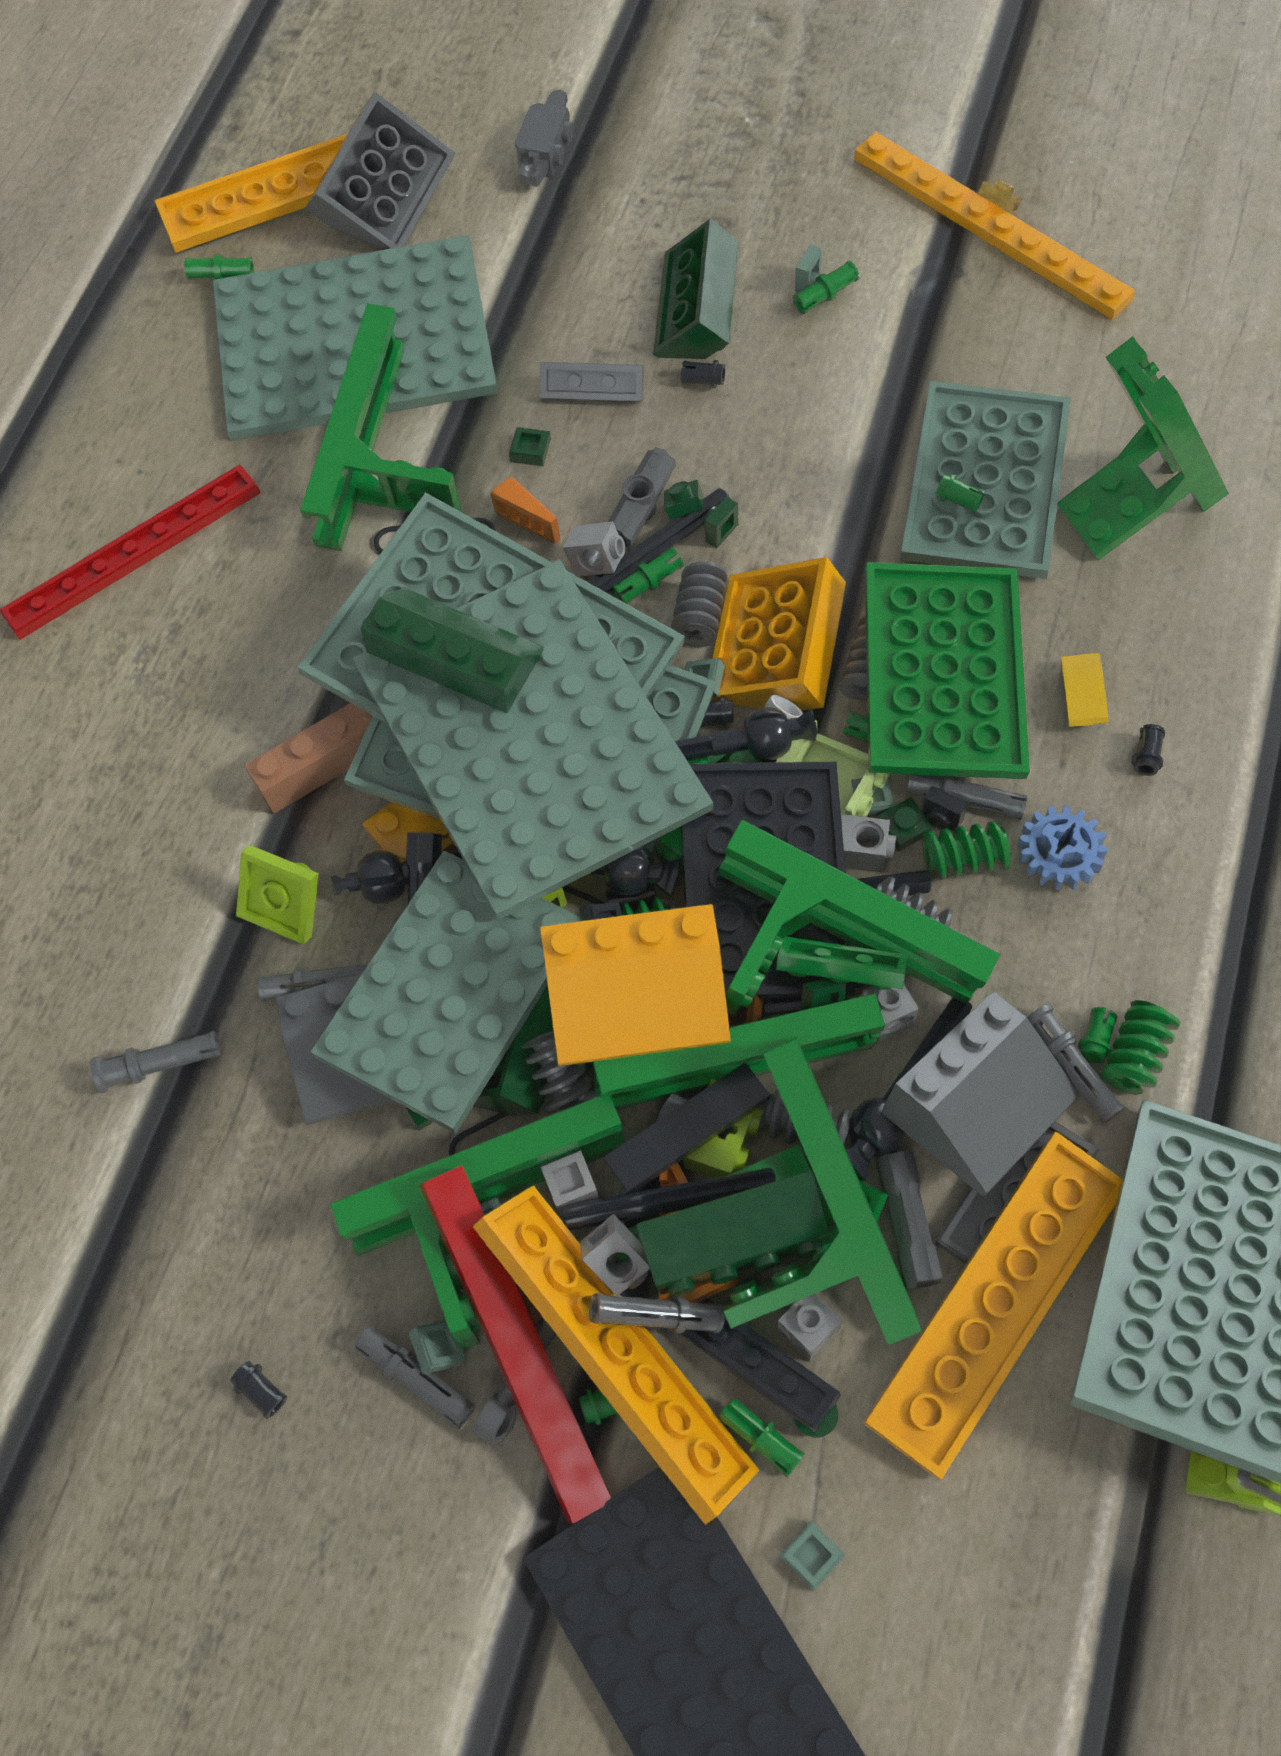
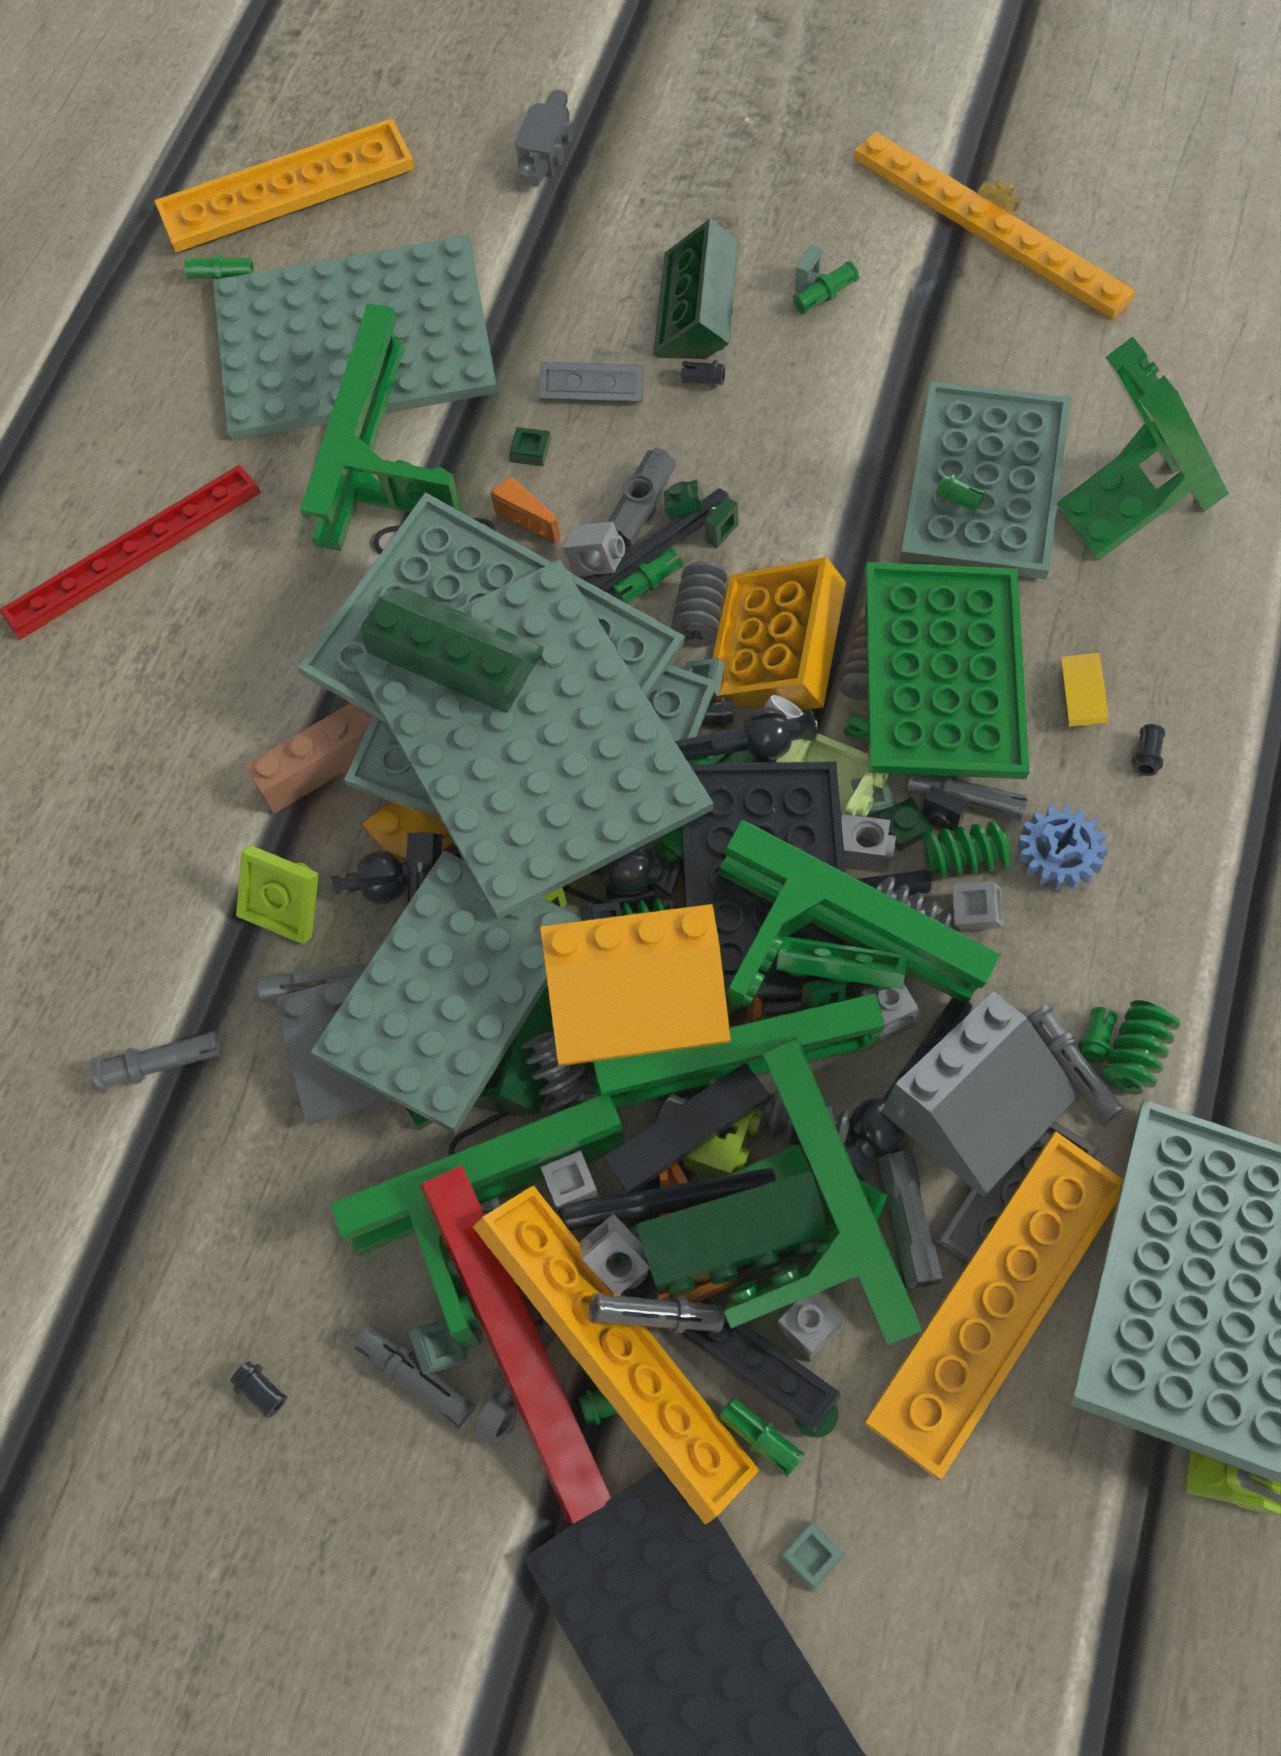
dark grey slope [305,92,456,250] -> none
none -> light grey brick [952,881,1004,931]

